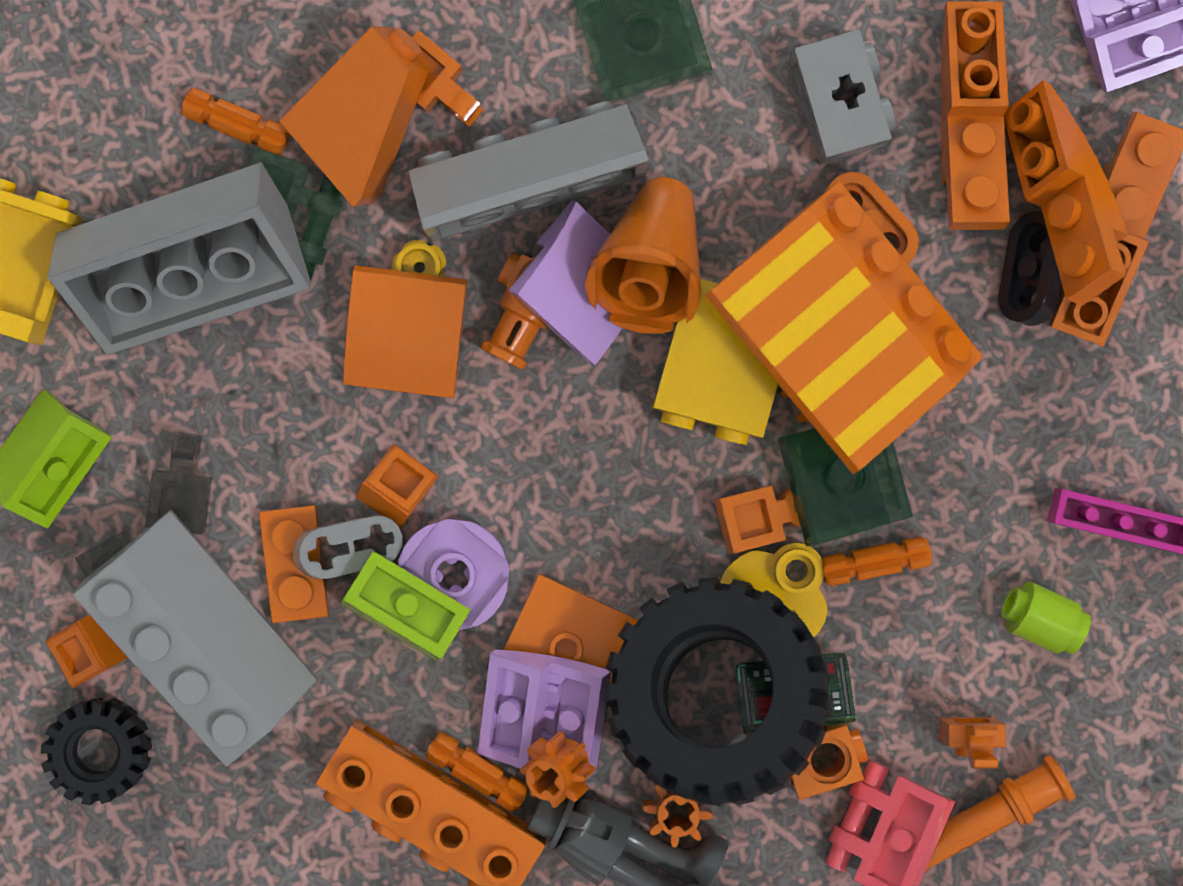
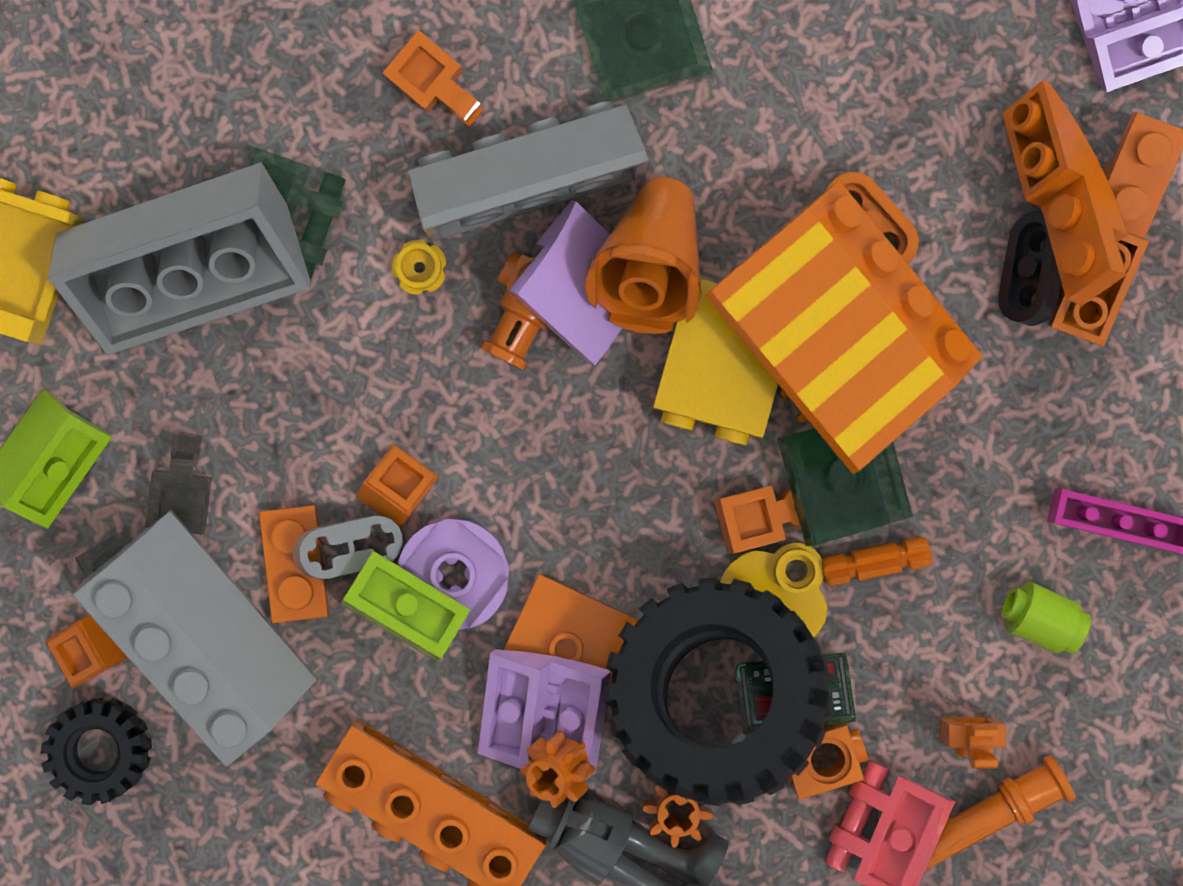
orange axle [181,88,290,156] -> none
orange slope [279,26,429,207] -> none
orange slope [343,265,467,398] -> none
orange axle [425,732,529,812] -> none
light grey brick [789,29,896,165] -> none
orange slope [941,1,1010,230] -> none

